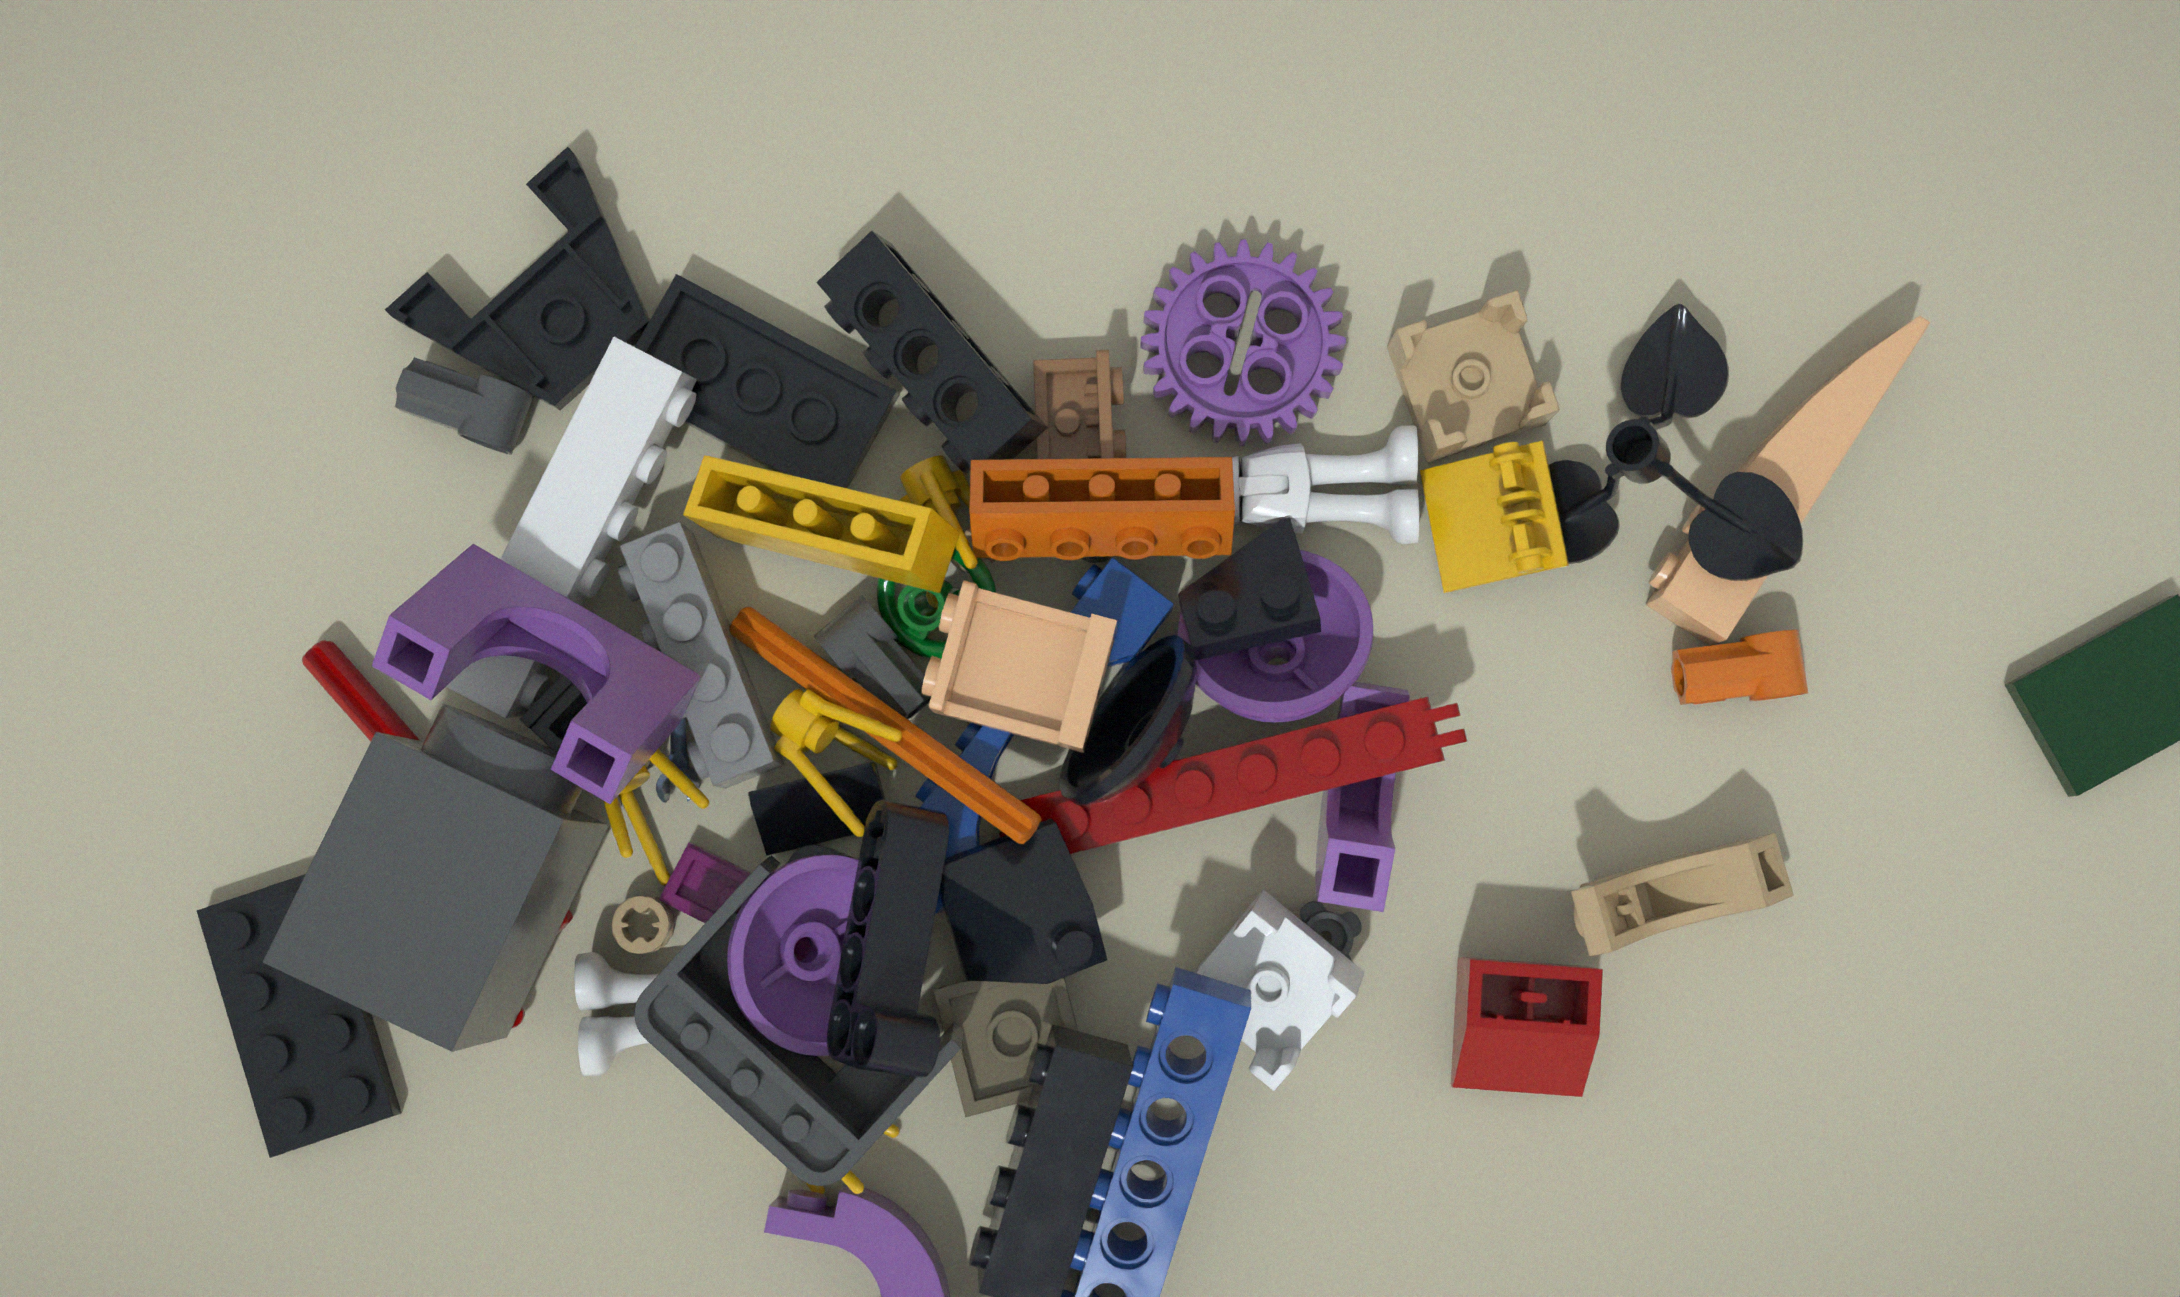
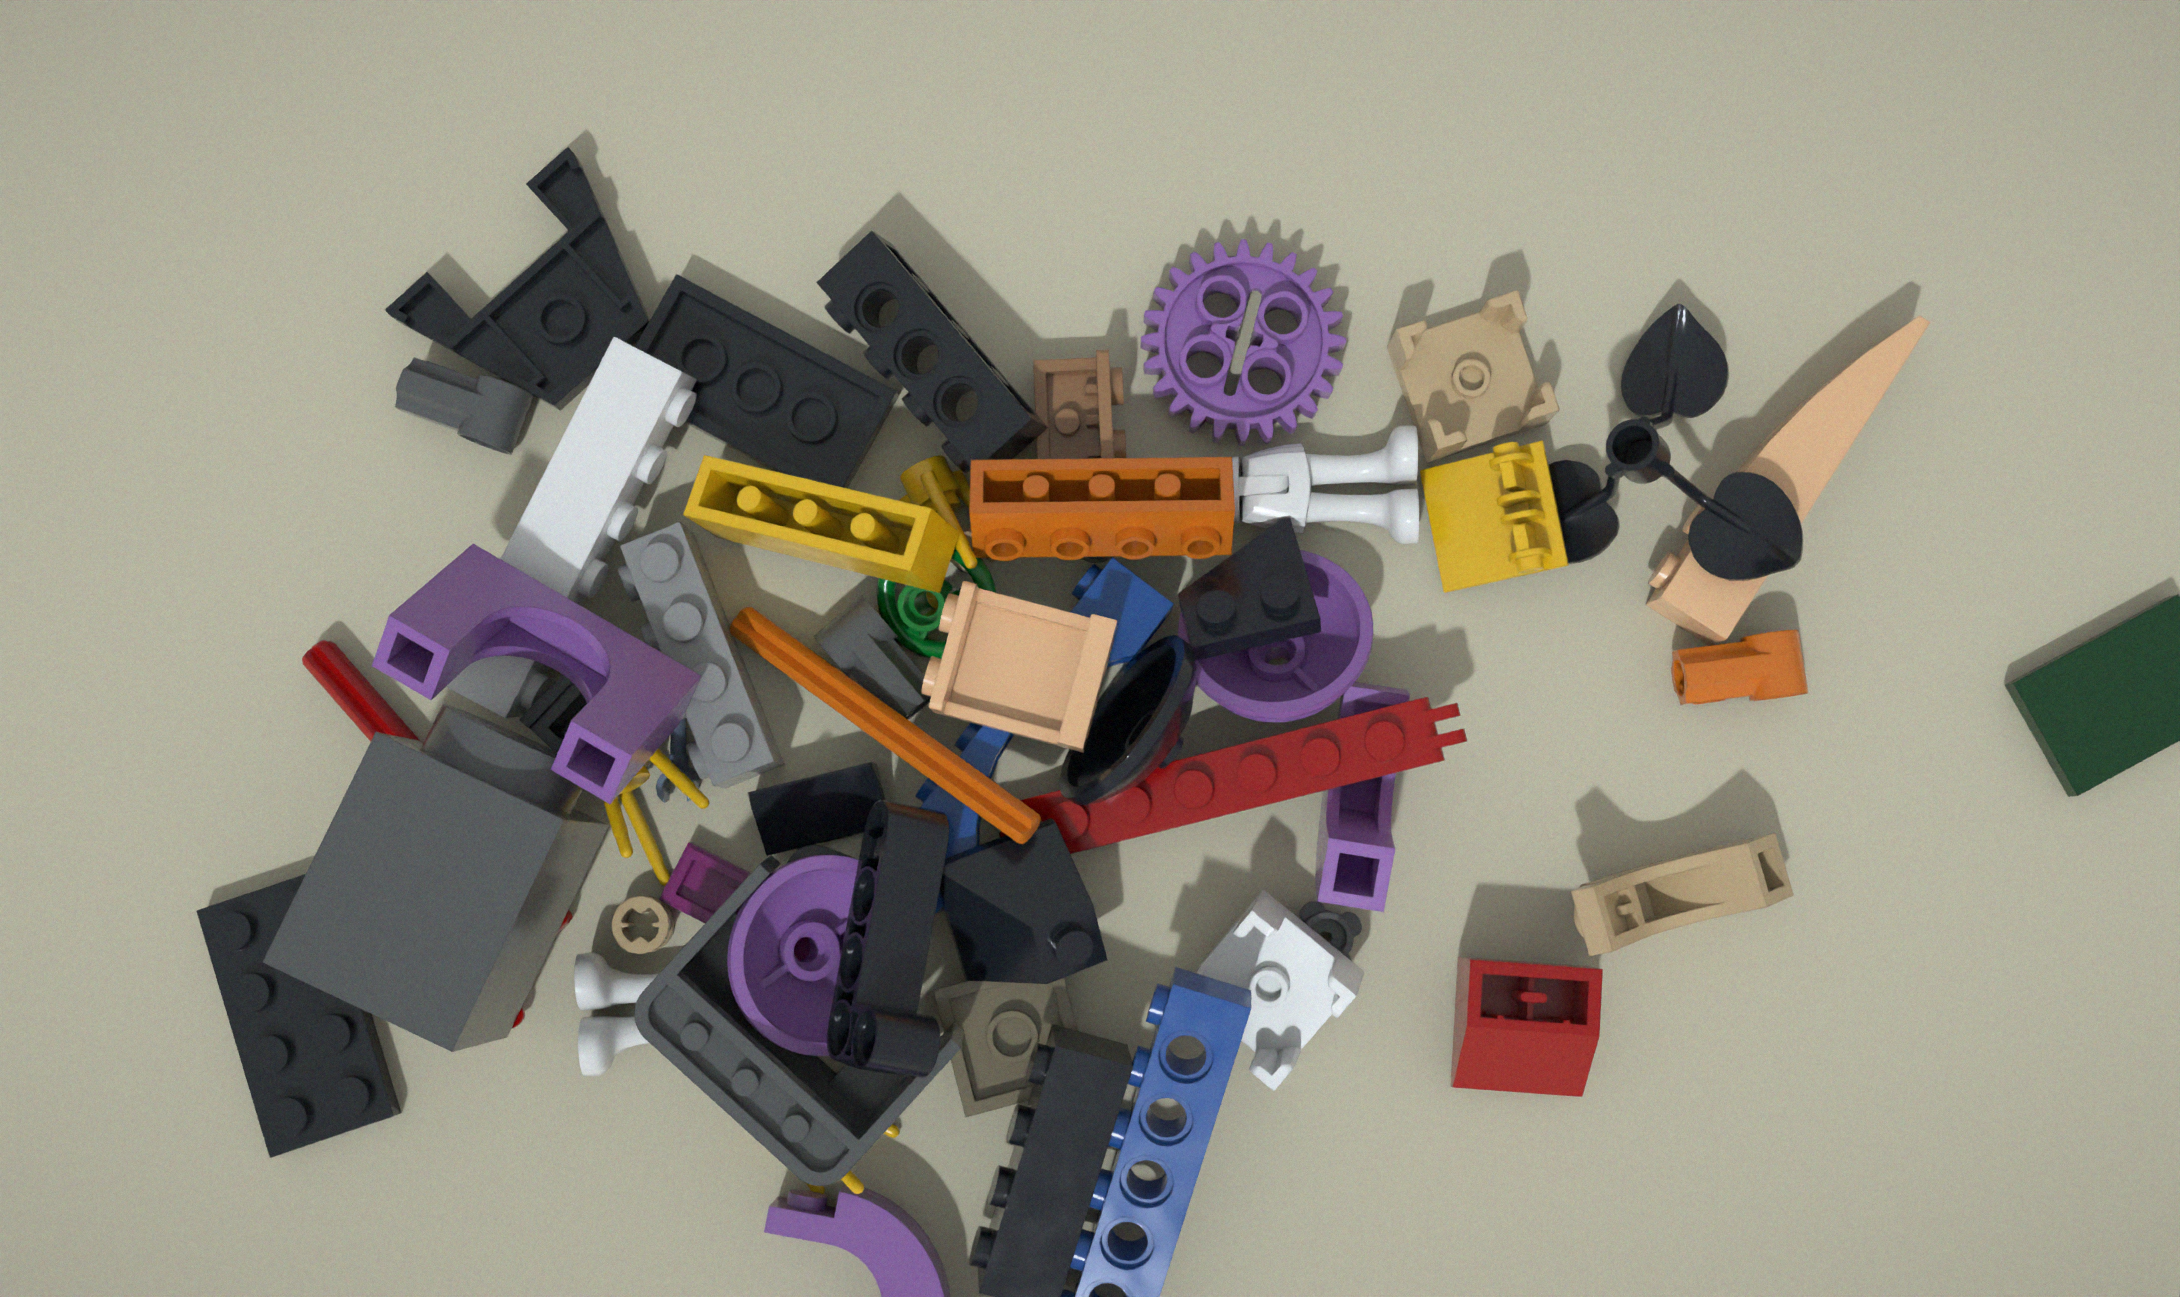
yellow plant [770,689,902,837] -> none

